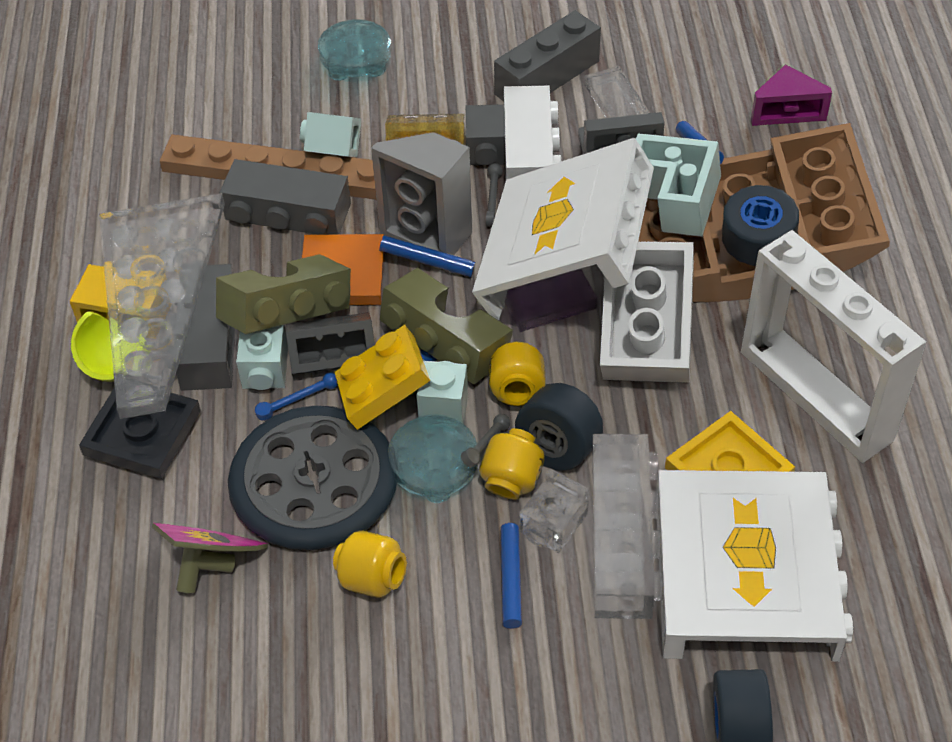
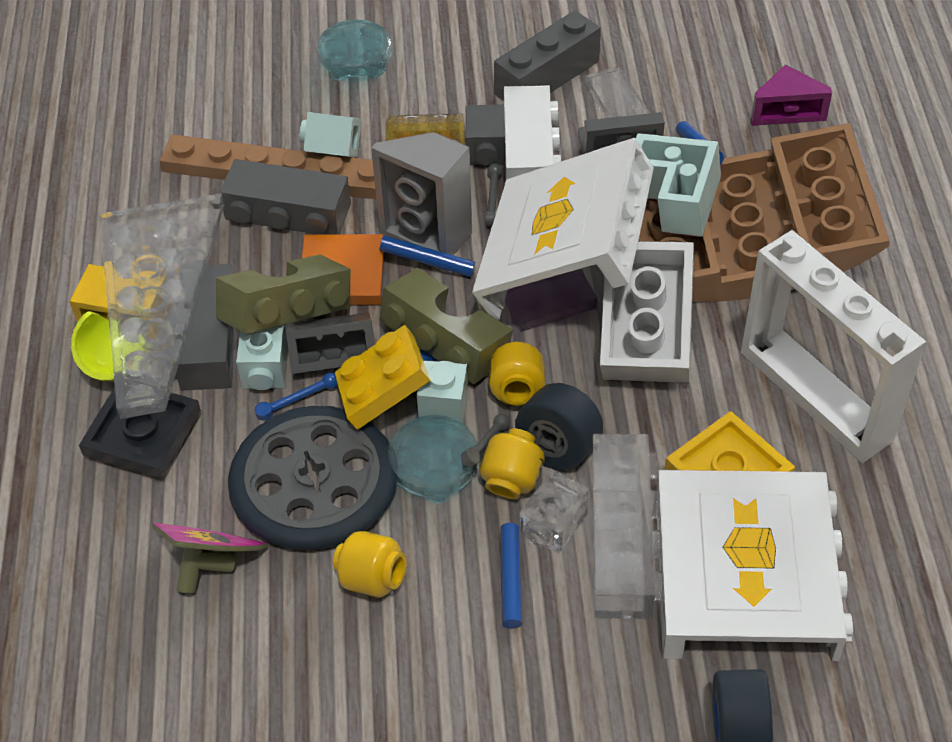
black wheel [722,185,799,266] -> none

